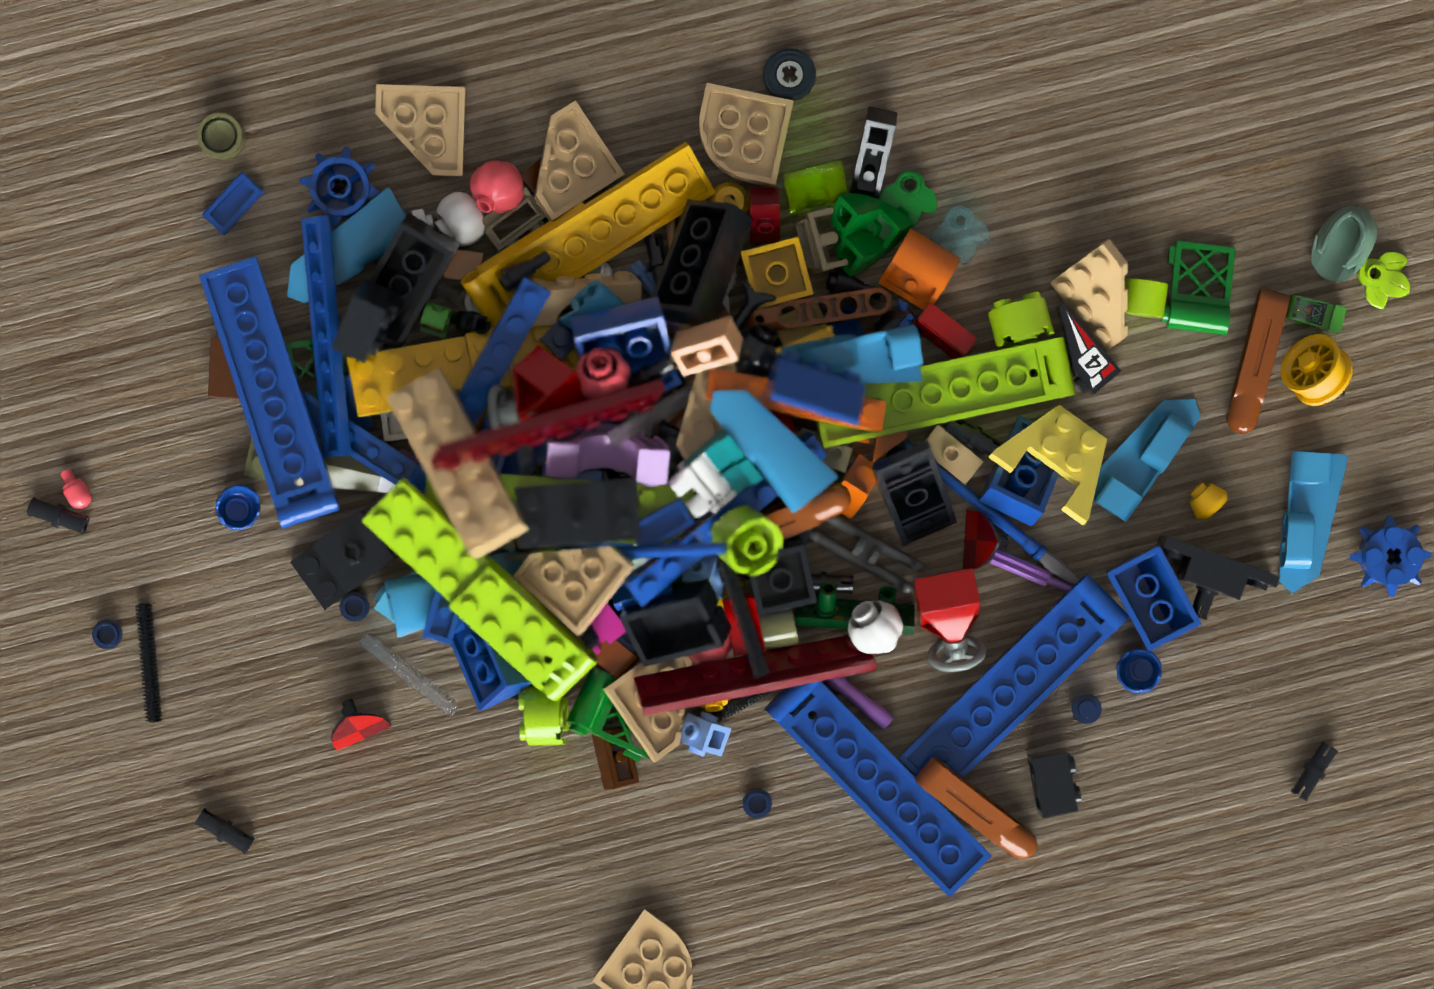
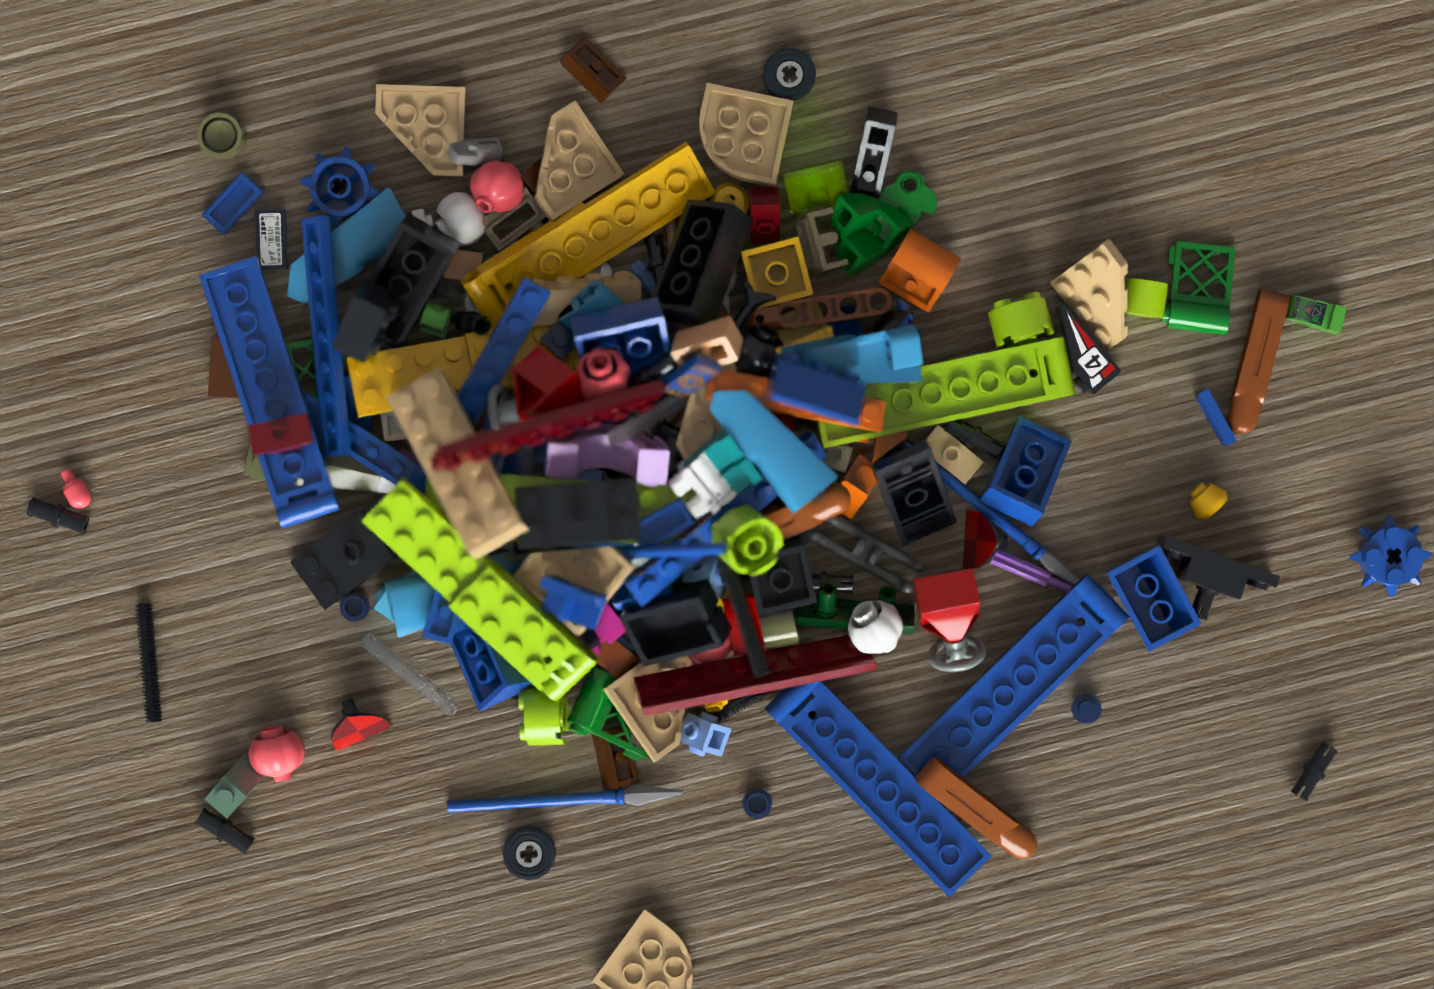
dark blue plate [92,619,122,649] -> none
blue hair [215,484,261,530] -> none
black cone [498,250,551,293] -> none
medium lavender piece [824,676,894,730] -> none
black cone [826,268,881,300] -> none
red slope [914,304,977,359] -> none
clear light blue plate [932,205,990,265] -> none
light yellow wing [988,405,1107,525] -> none
black brick [1027,748,1082,818] -> none
dark azure panel [1093,399,1201,523] -> none
blue hair [1116,648,1162,694] -> none
dark azure panel [1279,451,1348,593] -> none
yellow wheel [1280,334,1353,406] -> none
sand green hair [1310,206,1378,282] -> none
lime plate [1357,252,1410,309] -> none
none -> slope [204,751,265,818]
none -> dark red brick [247,413,314,456]
none -> coral plant [248,725,305,782]
none -> tile [255,209,288,270]
none -> light grey hinge [446,137,502,166]
none -> blue piece [447,784,683,813]
none -> black bush [502,827,556,880]
none -> blue panel [540,575,608,630]
none -> reddish brown slope [560,37,627,103]
none -> blue tile [662,354,721,399]
none -> blue tile [1195,388,1237,446]

